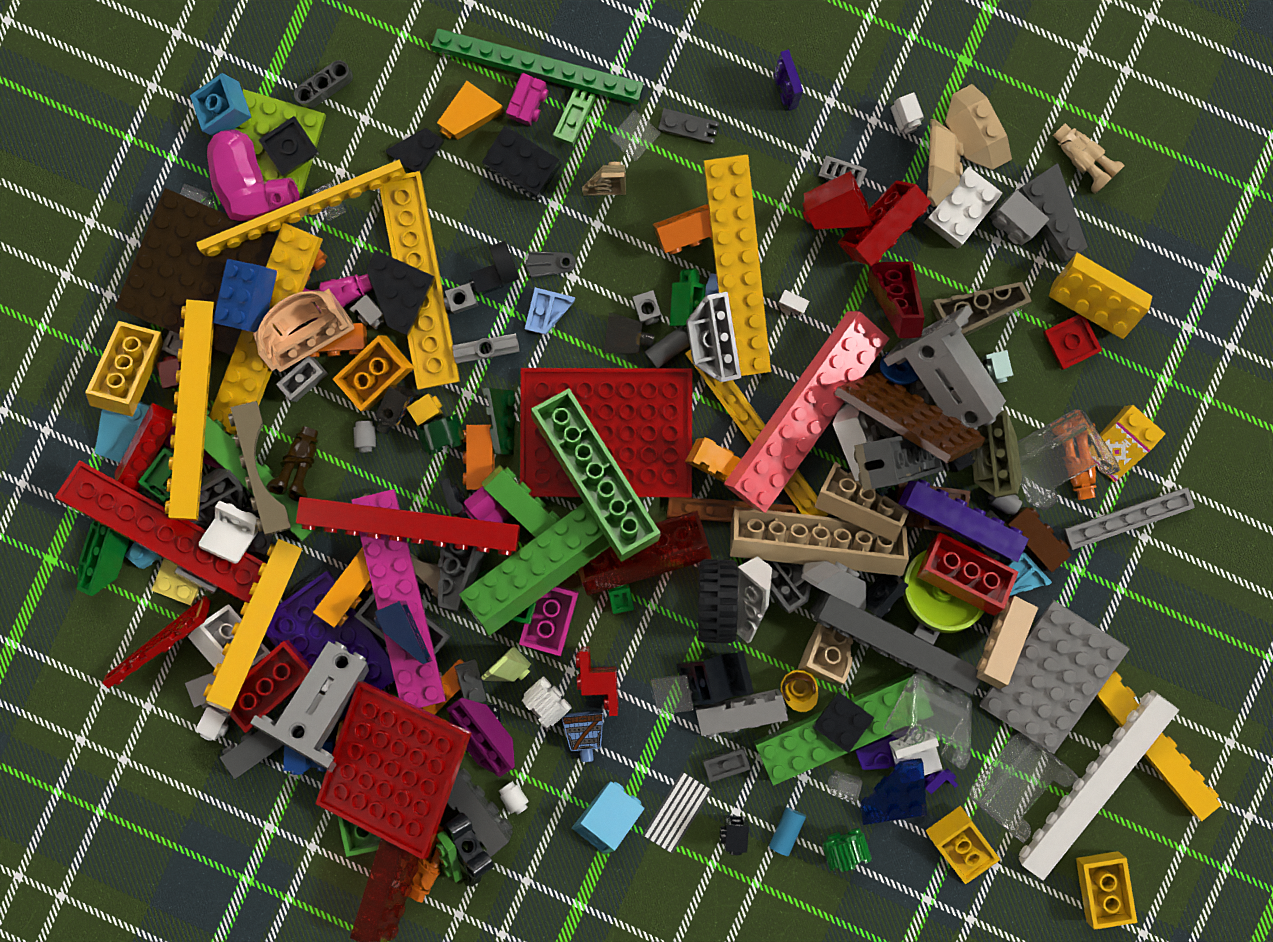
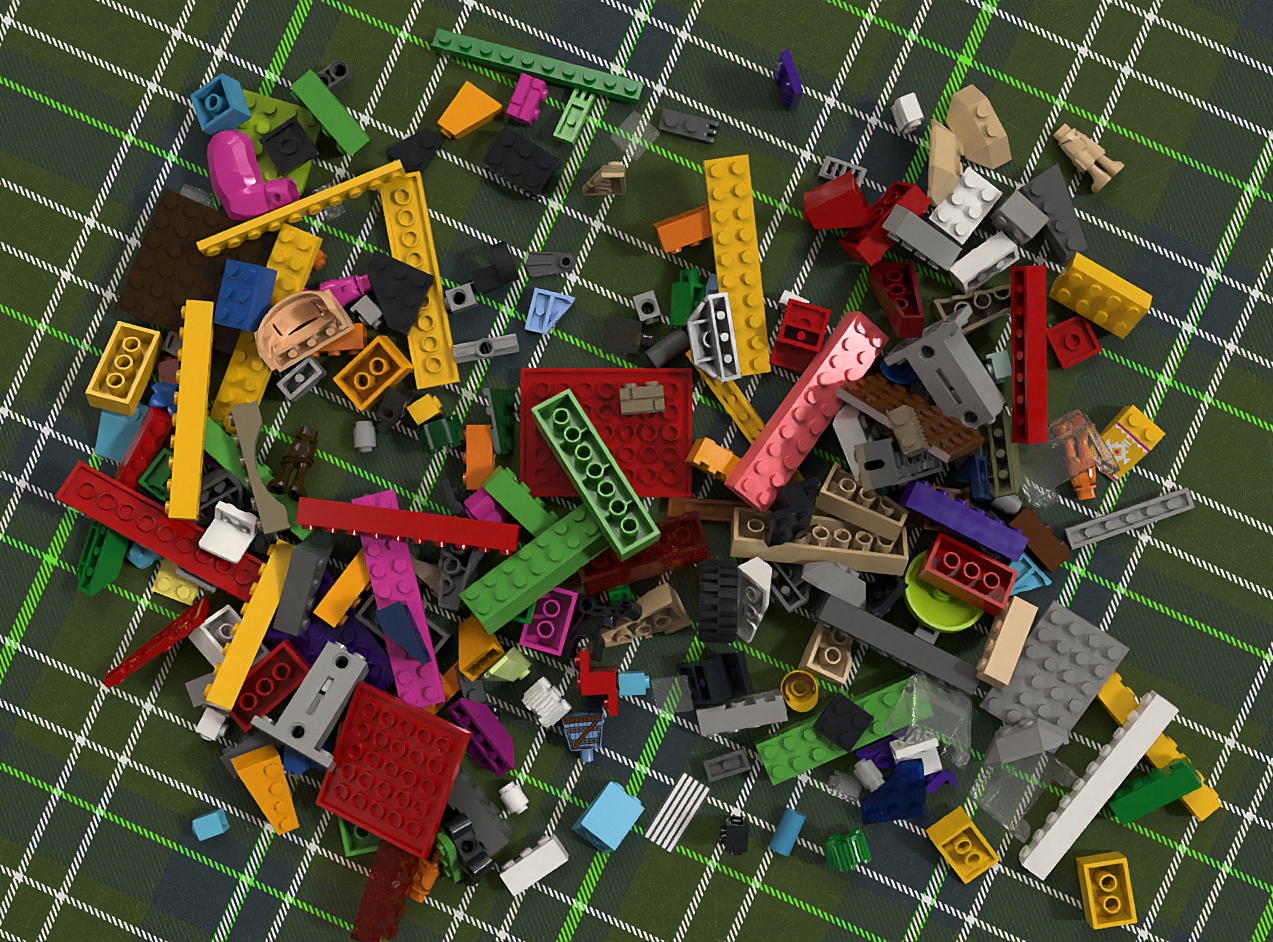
none -> blue plate [149,382,179,418]
none -> medium azure brick [192,807,230,841]
none -> light orange wedge [230,743,299,836]
none -> dark grey wedge [273,538,333,636]
none -> bright green brick [290,69,370,157]
none -> light orange slope [459,615,506,682]
none -> white brick [500,834,569,896]
none -> black piece [564,595,642,662]
none -> tan wedge [599,583,691,648]
none -> medium azure brick [618,670,650,696]
none -> dark tan brick [619,381,665,415]
none -> black bracket [764,477,821,548]
none -> red bracket [769,298,831,373]
none -> light grey brick [854,758,885,792]
none -> light grey brick [882,204,962,271]
none -> dark tan brick [886,405,930,457]
none -> white brick [949,231,1020,294]
none -> dark blue slope [955,454,991,501]
none -> light grey wedge [983,718,1069,769]
none -> red brick [1010,266,1047,444]
none -> green brick [1108,756,1202,826]

